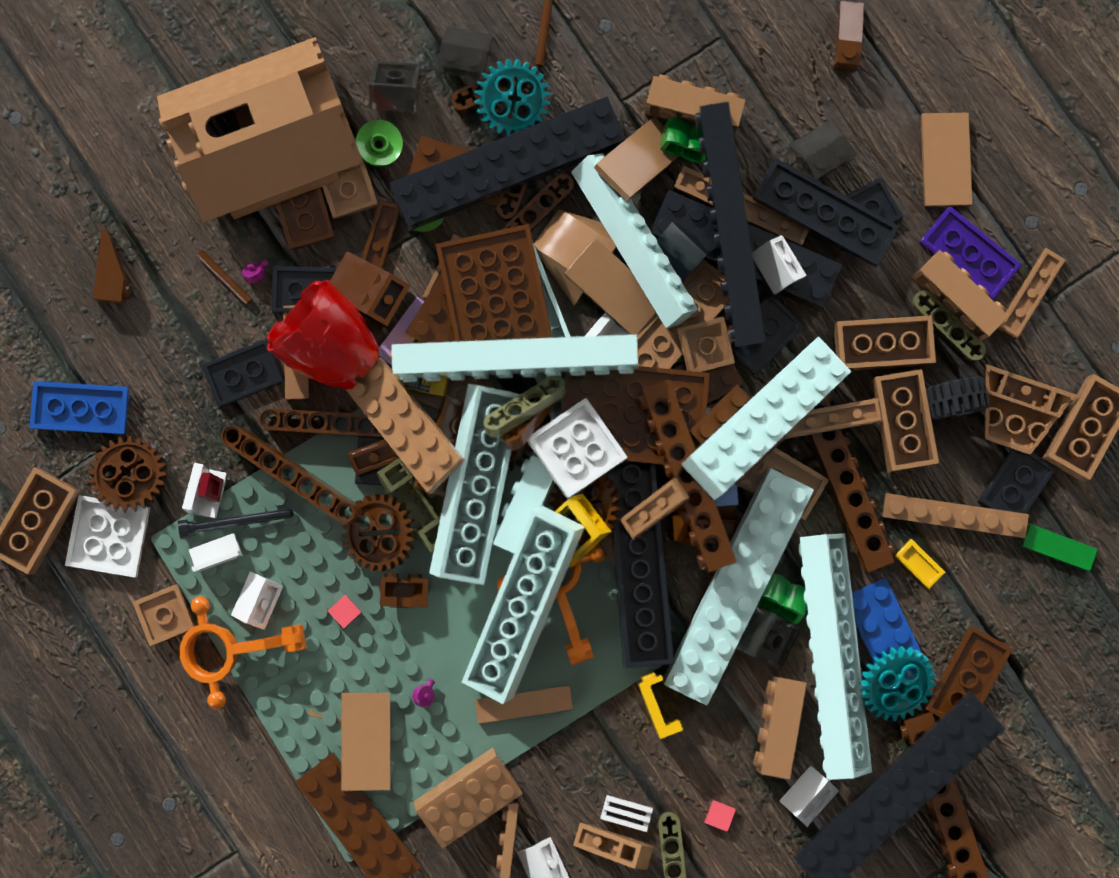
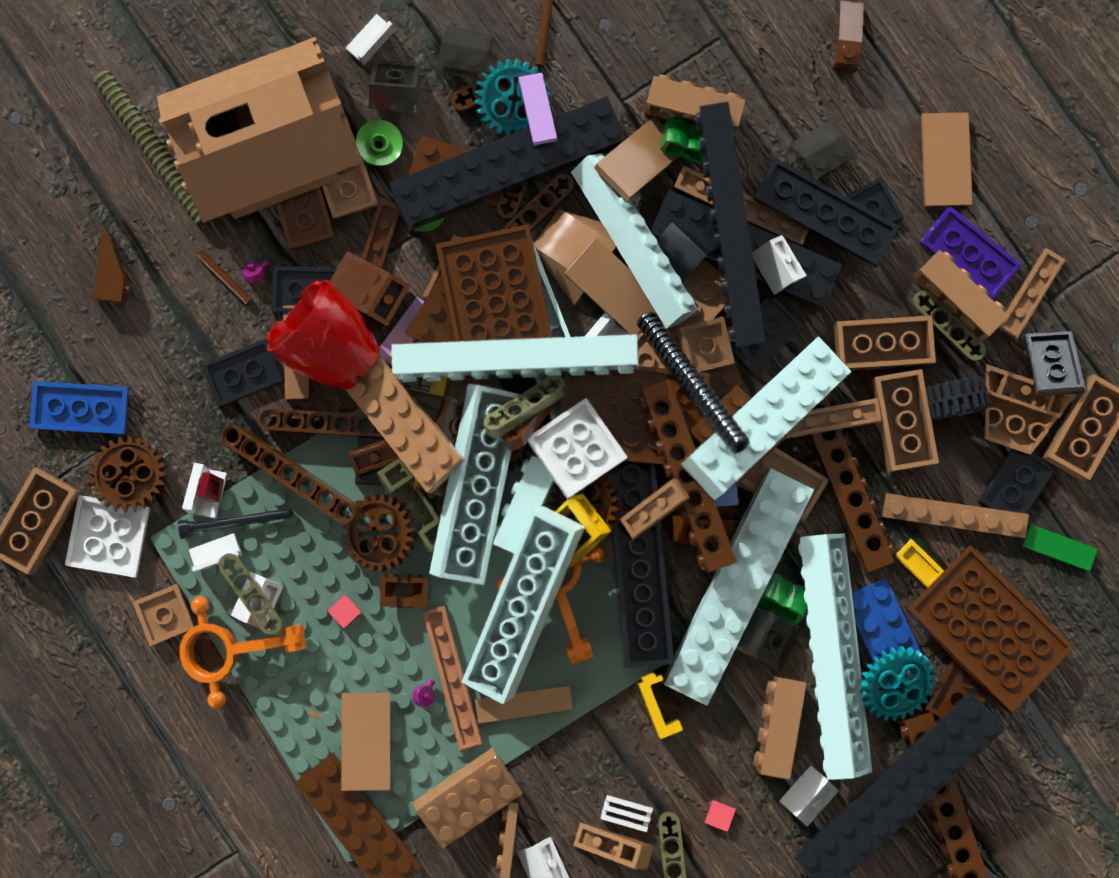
none -> olive piece [93,70,205,225]
none -> olive beam [218,553,281,635]
none -> white panel [346,14,395,65]
none -> nougat tile [422,605,483,751]
none -> lavender tile [519,73,557,145]
none -> black piece [637,312,750,454]
none -> reddish brown plate [905,545,1074,714]
none -> tile [1024,331,1086,396]

